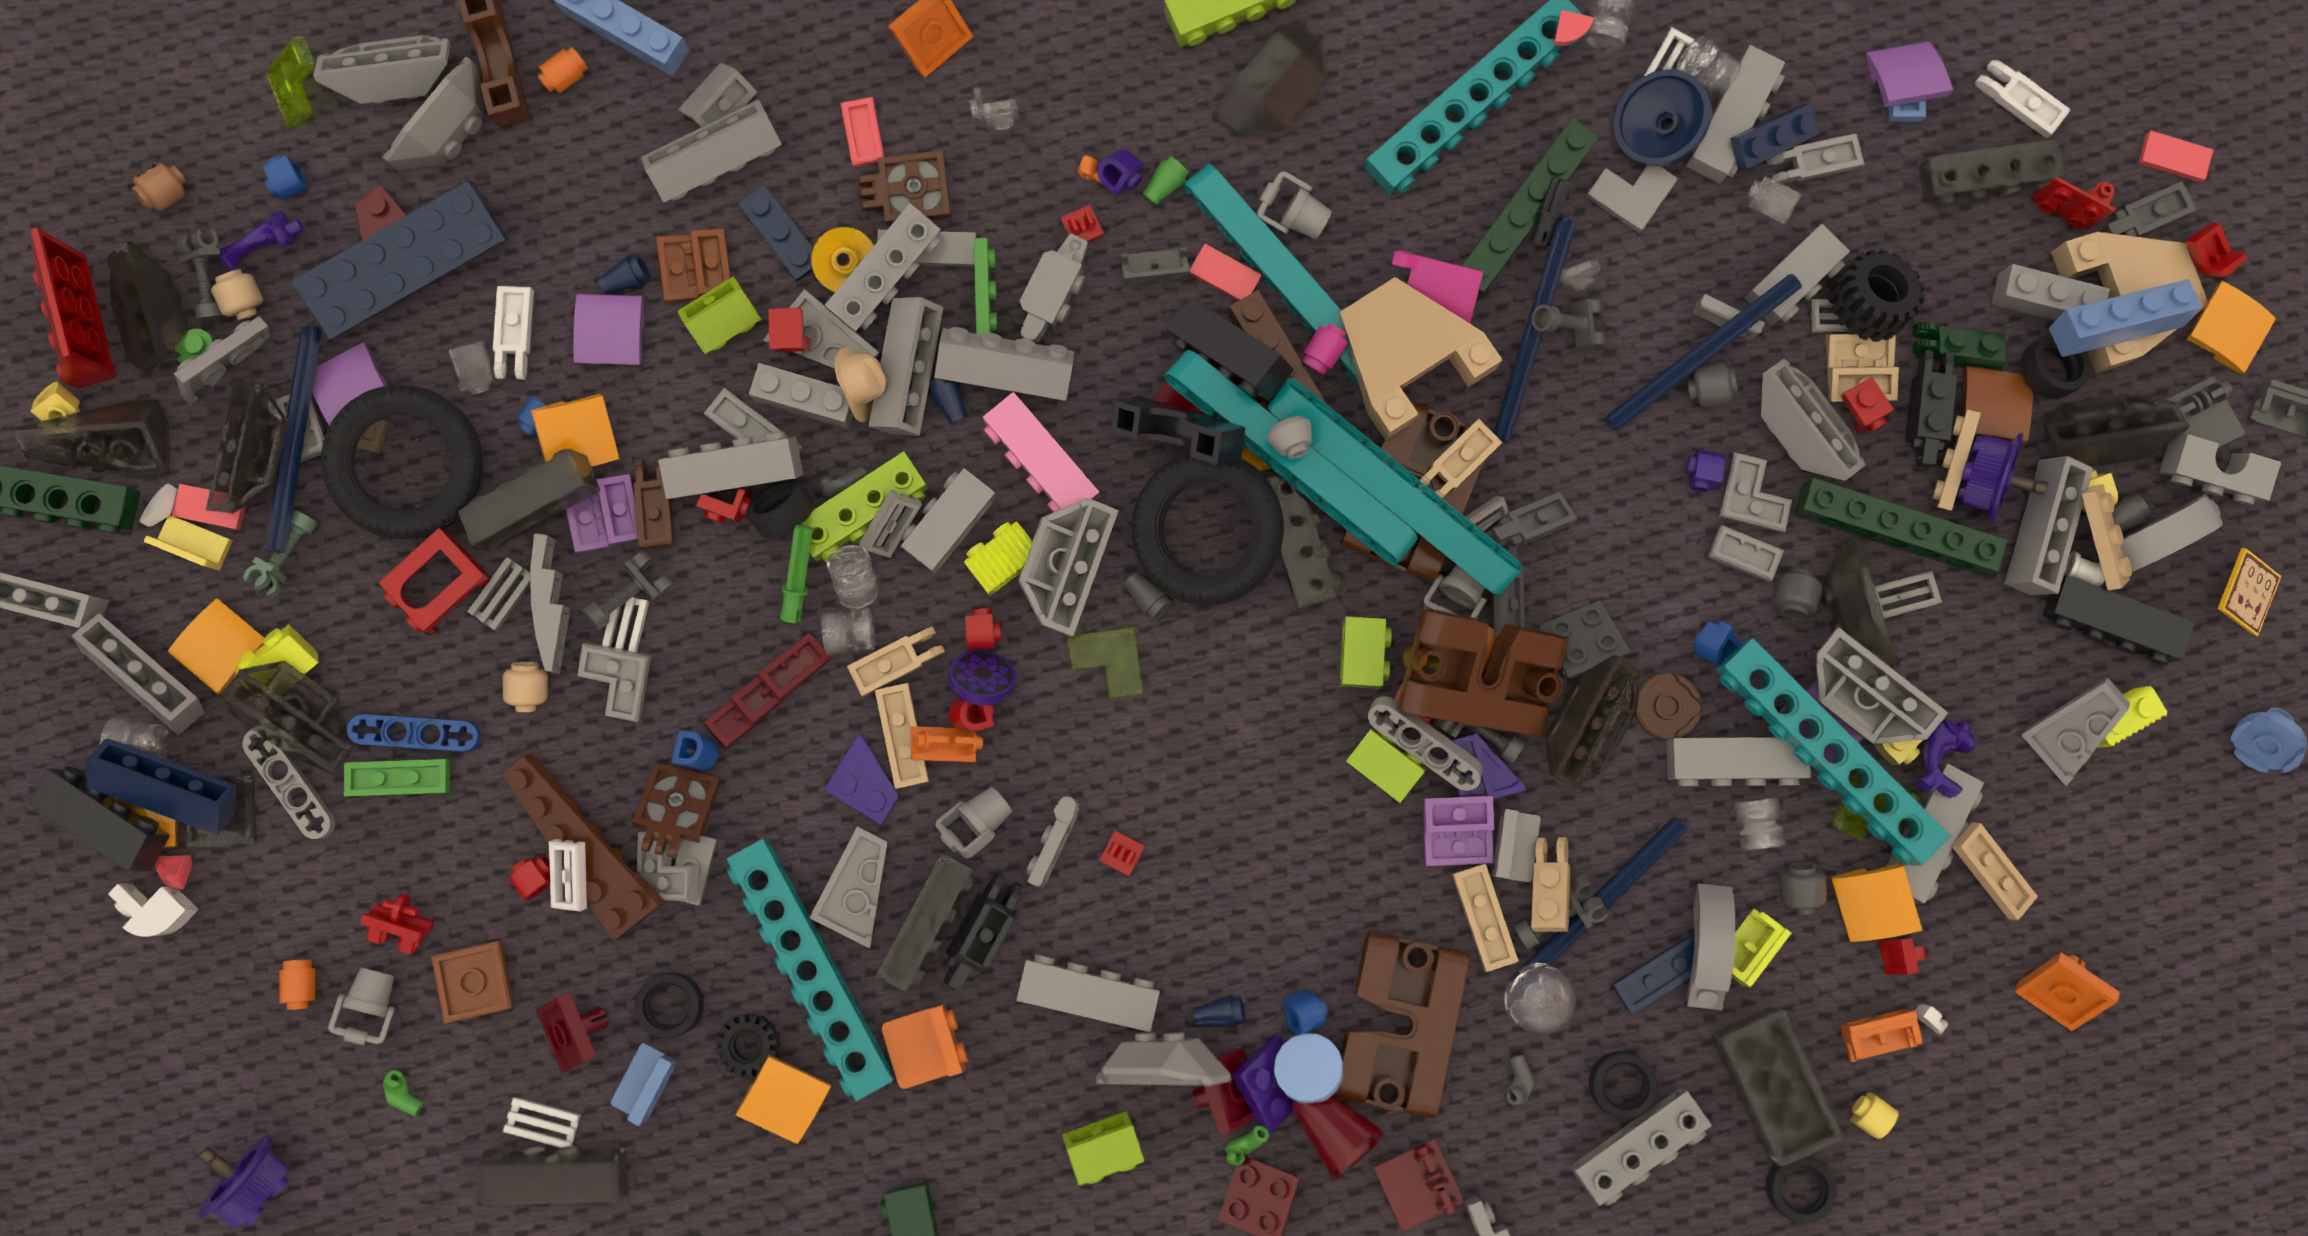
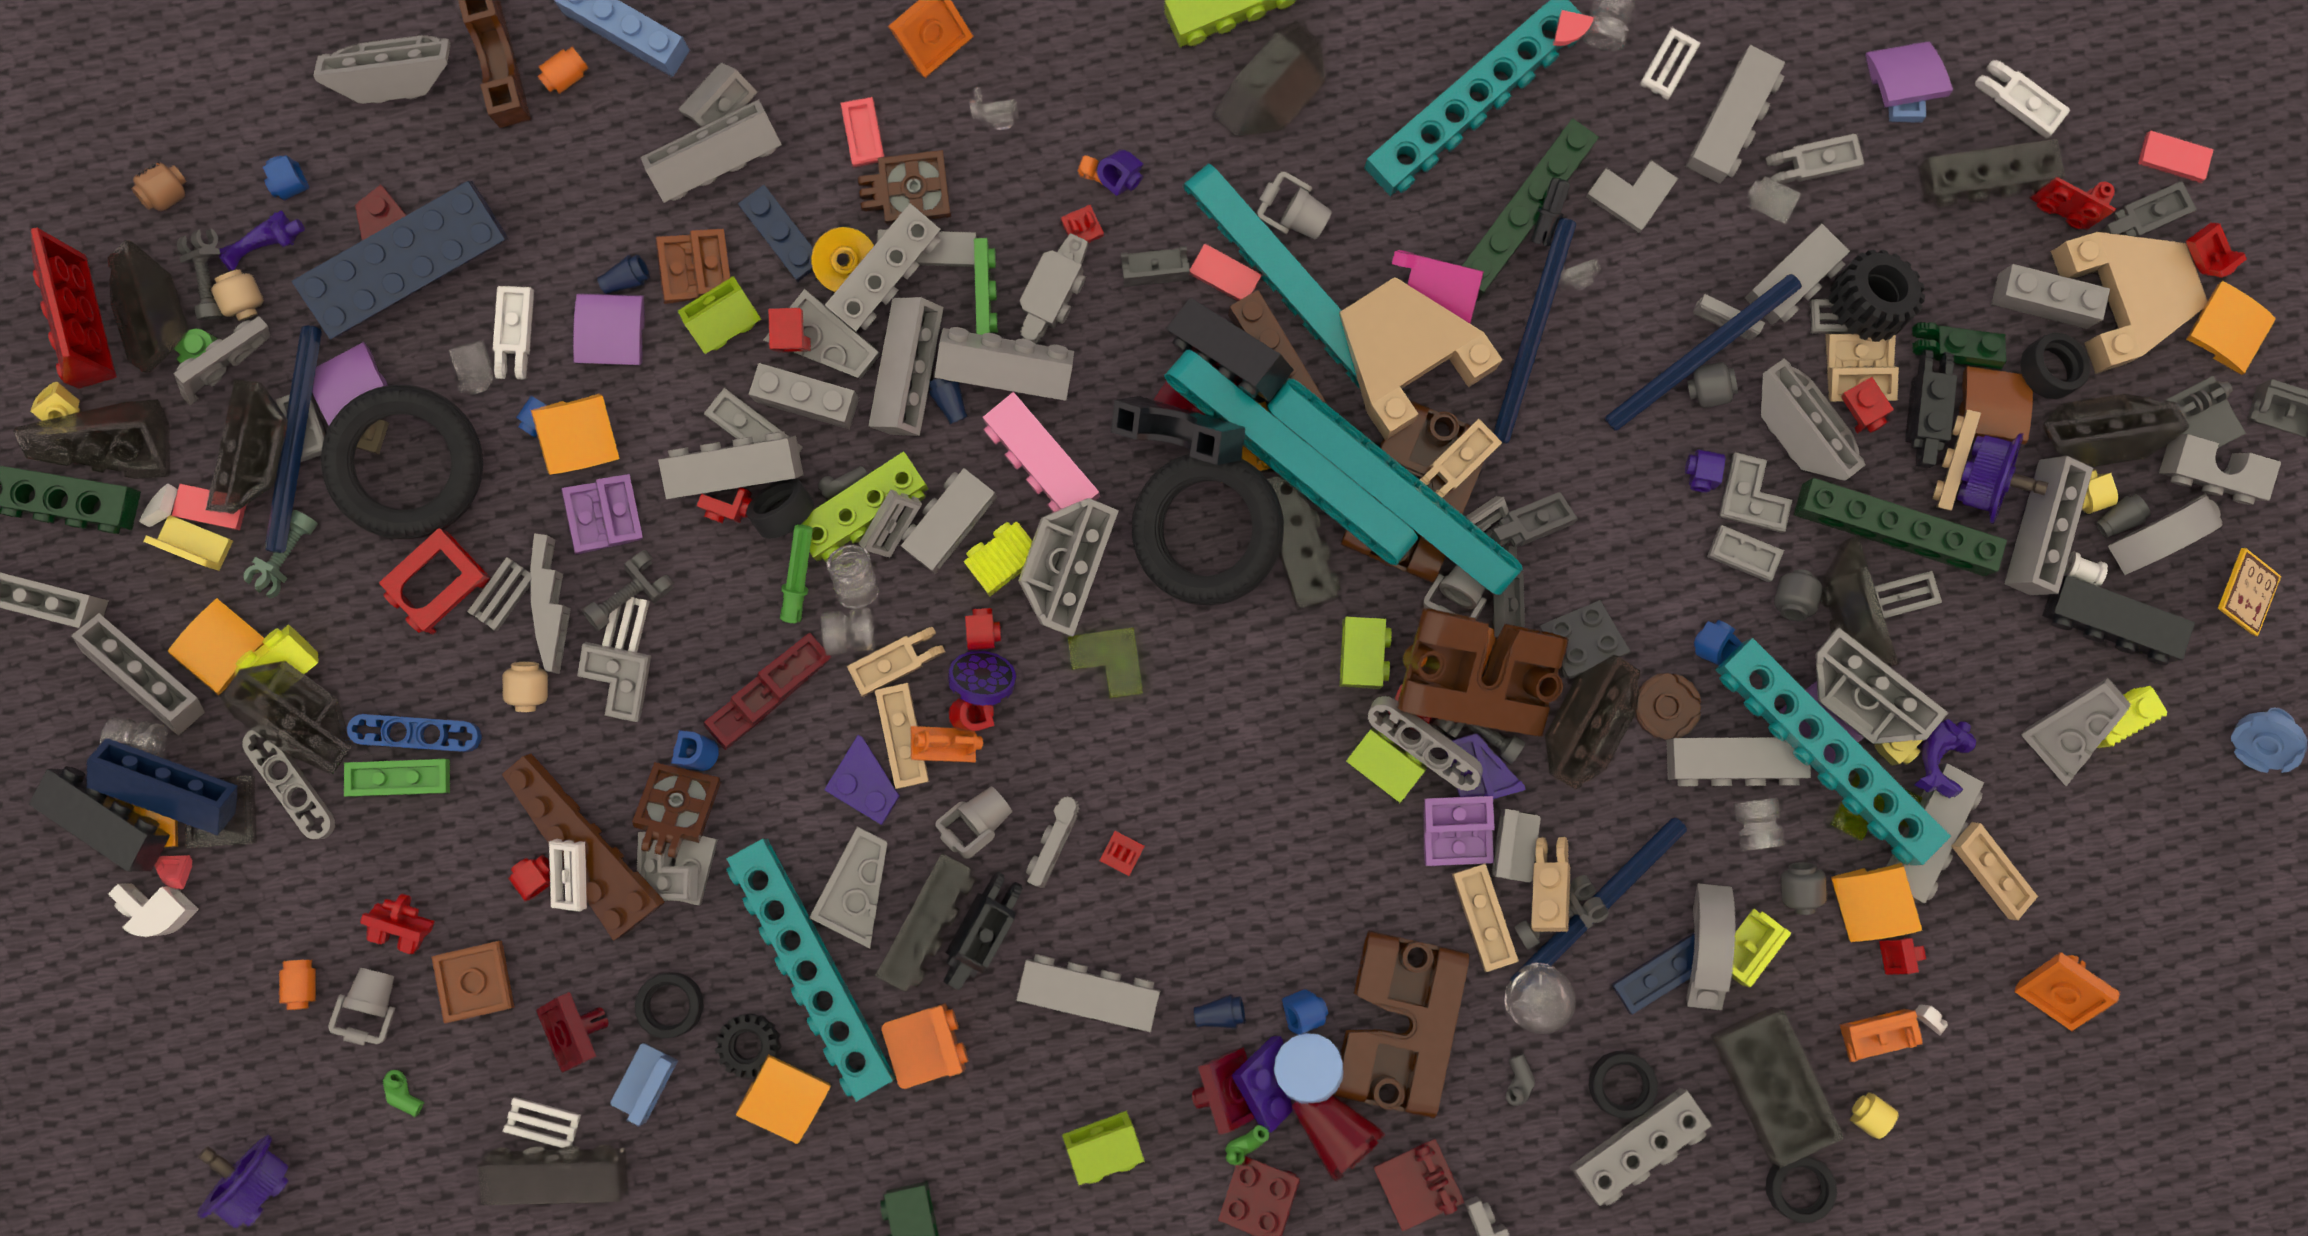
clear neon green tile [266,36,316,129] -> none
light grey wedge [383,57,485,171] -> none
clear smoke brick [458,449,601,552] -> none
reddish brown hinge [634,456,675,550] -> none
tan piece [835,347,887,422] -> none
light grey wedge [1096,1032,1231,1086] -> none
dark grey cone [1124,571,1173,620] -> none
bright green cone [1143,156,1189,206] -> none
light grey cone [1267,416,1312,459] -> none
dark pink brick [1302,323,1348,375] -> none
dark grey bar [1532,299,1606,349] -> none
dark blue dish [1613,69,1712,166] -> none
clear wheel [1677,36,1741,98] -> none
dark blue plate [1730,103,1819,170] -> none
medium blue brick [2049,279,2203,357] -> none
tan plate [2081,484,2132,591] -> none

